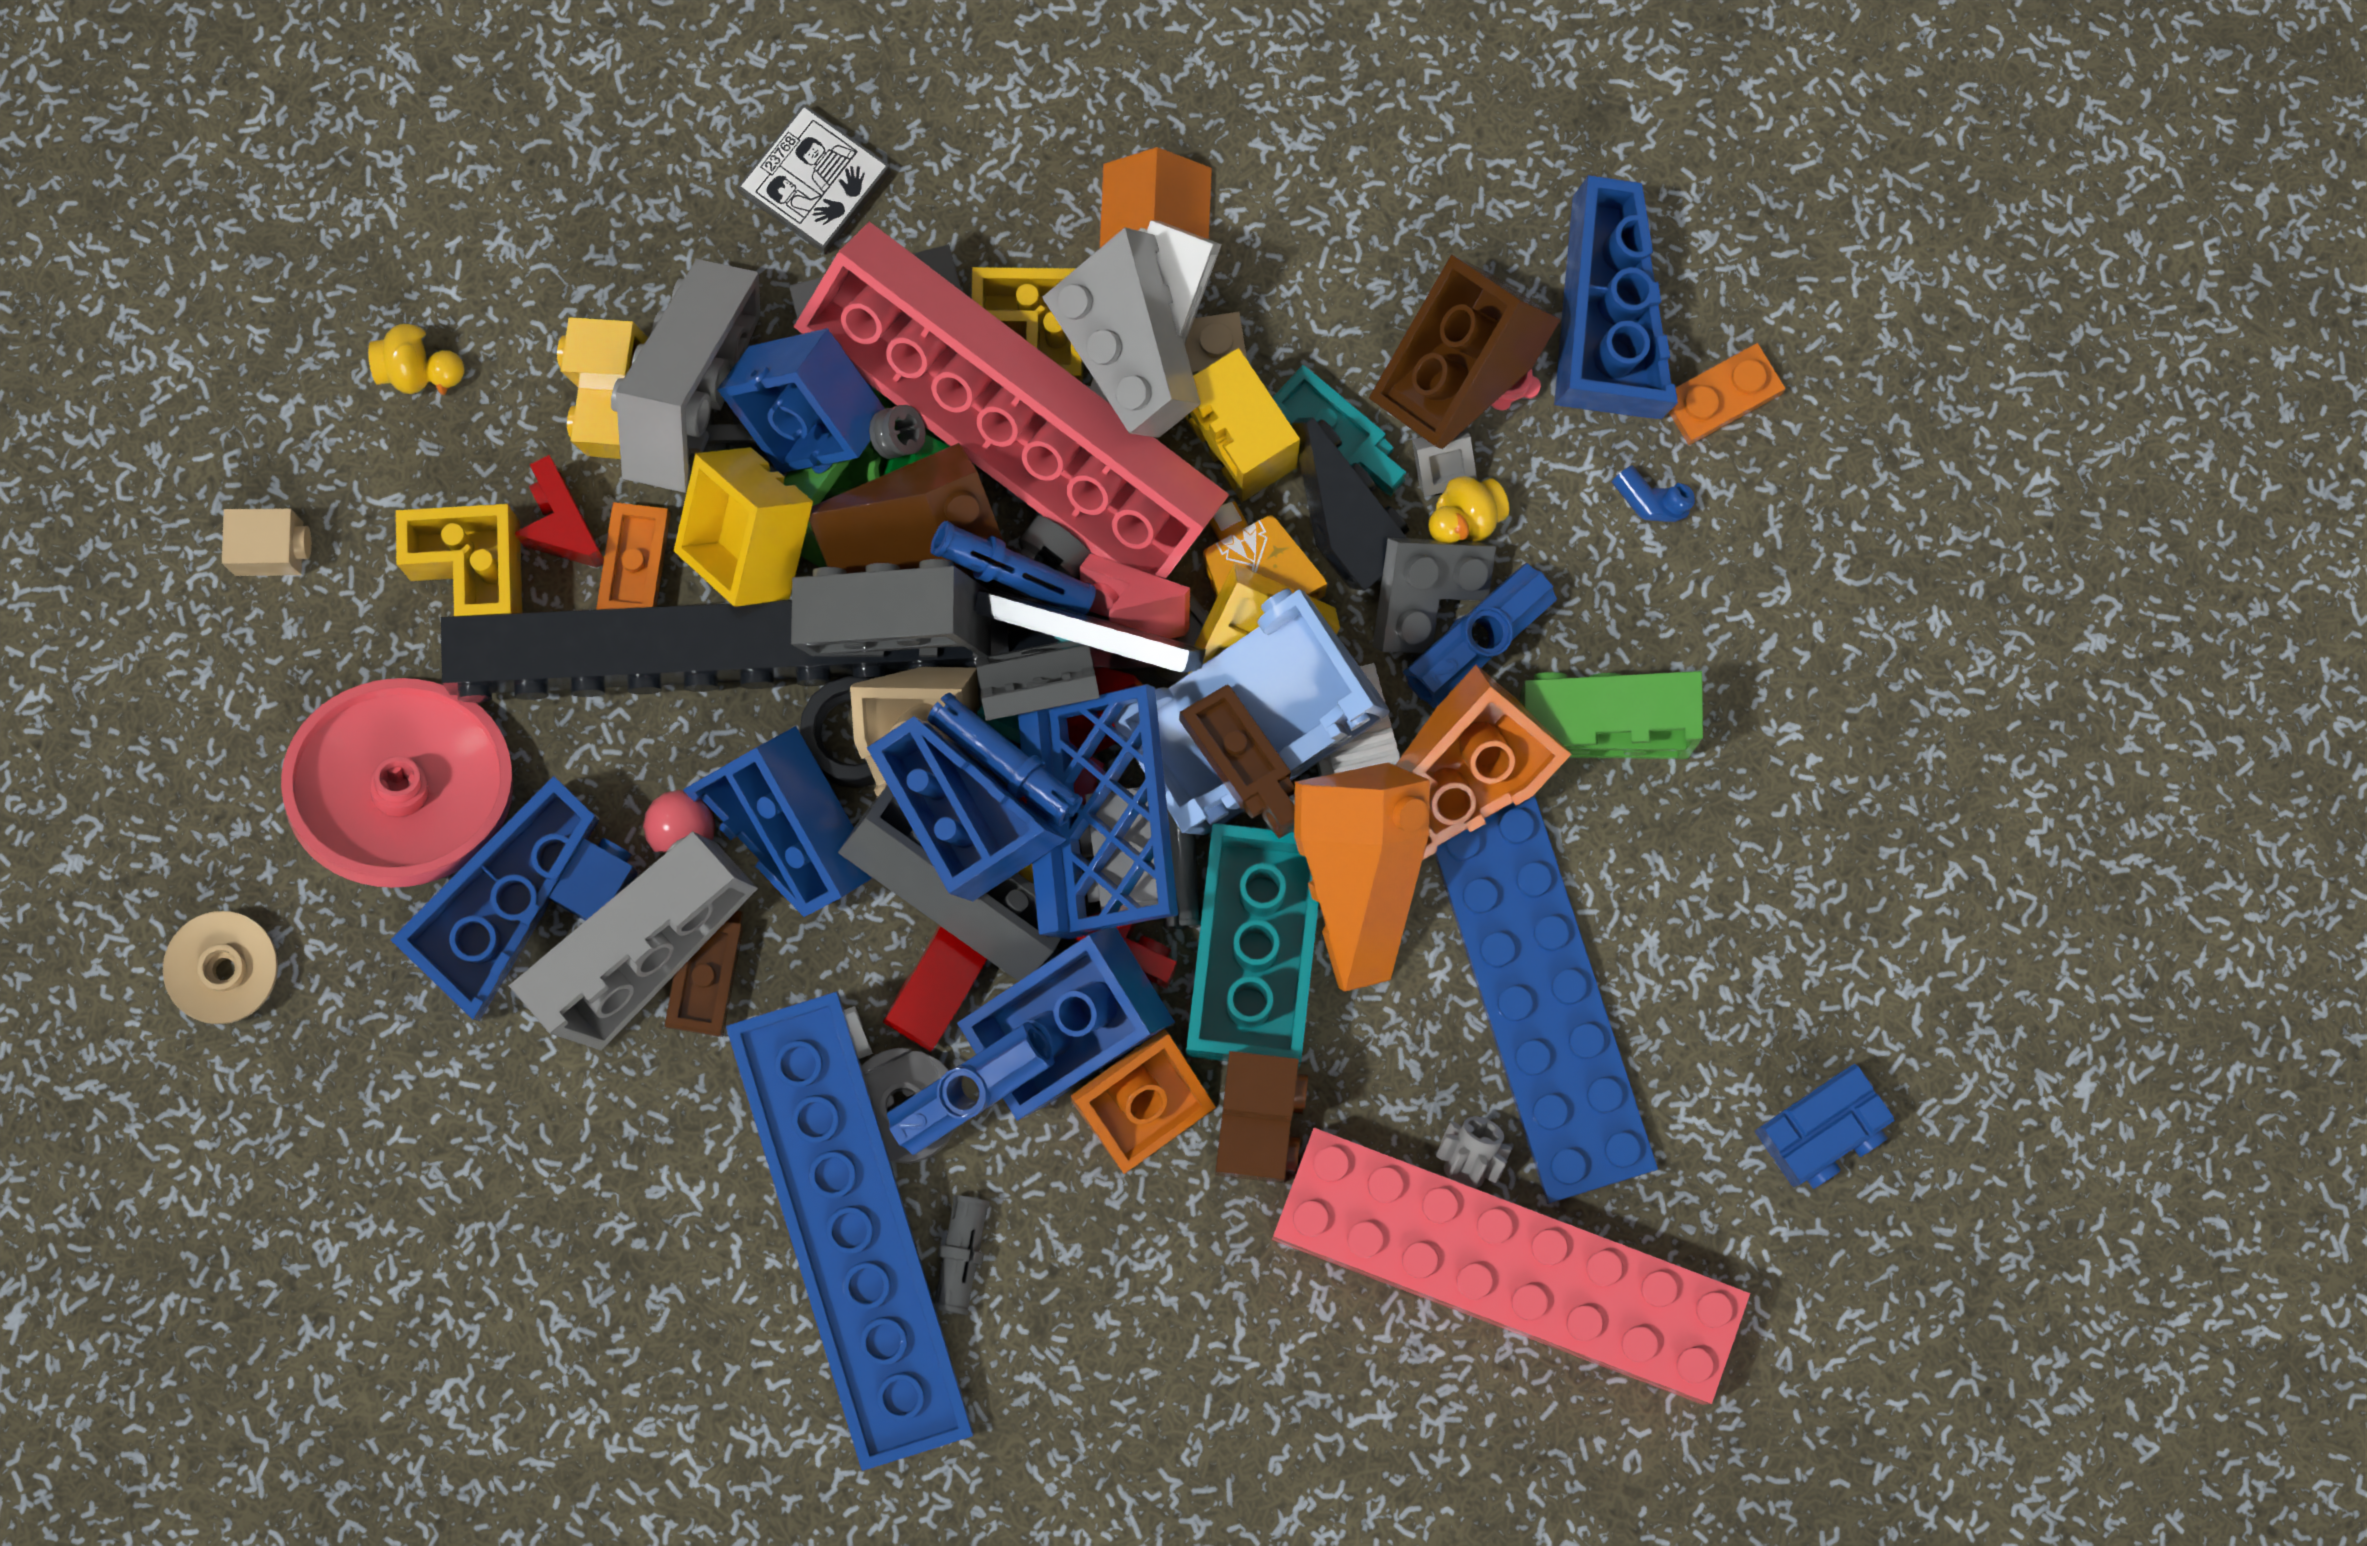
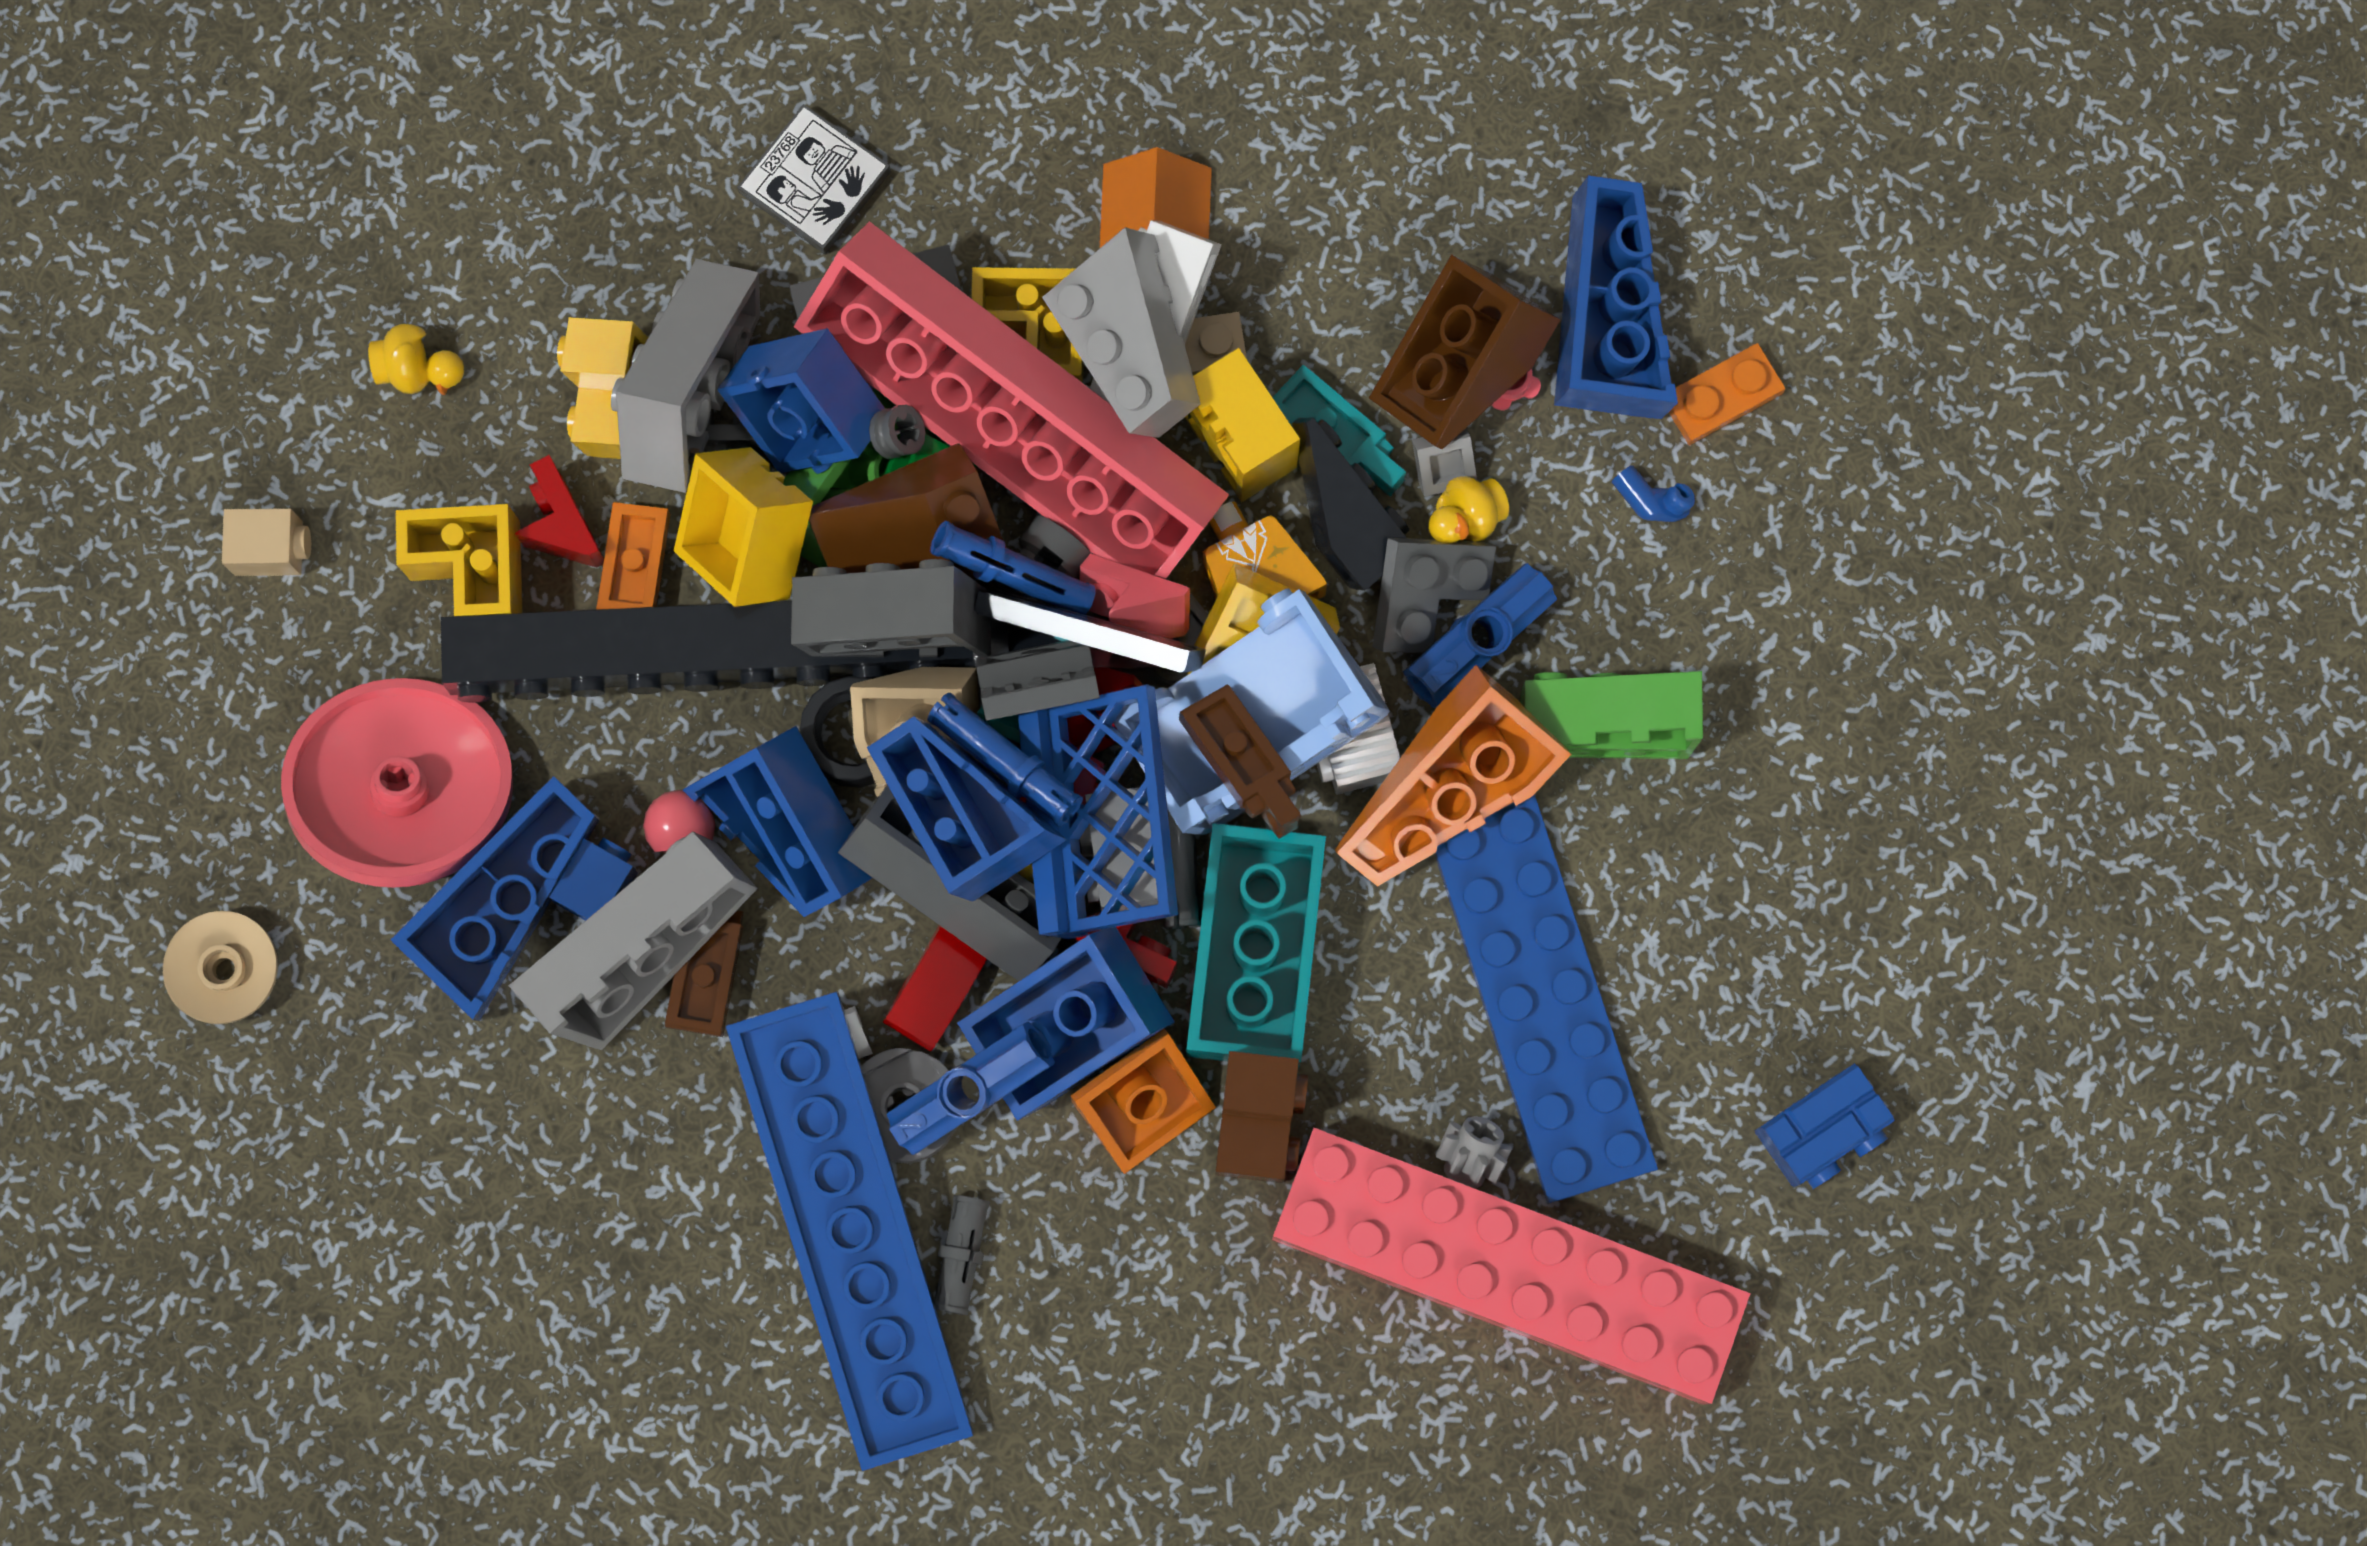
orange wedge [1294,762,1430,992] -> none

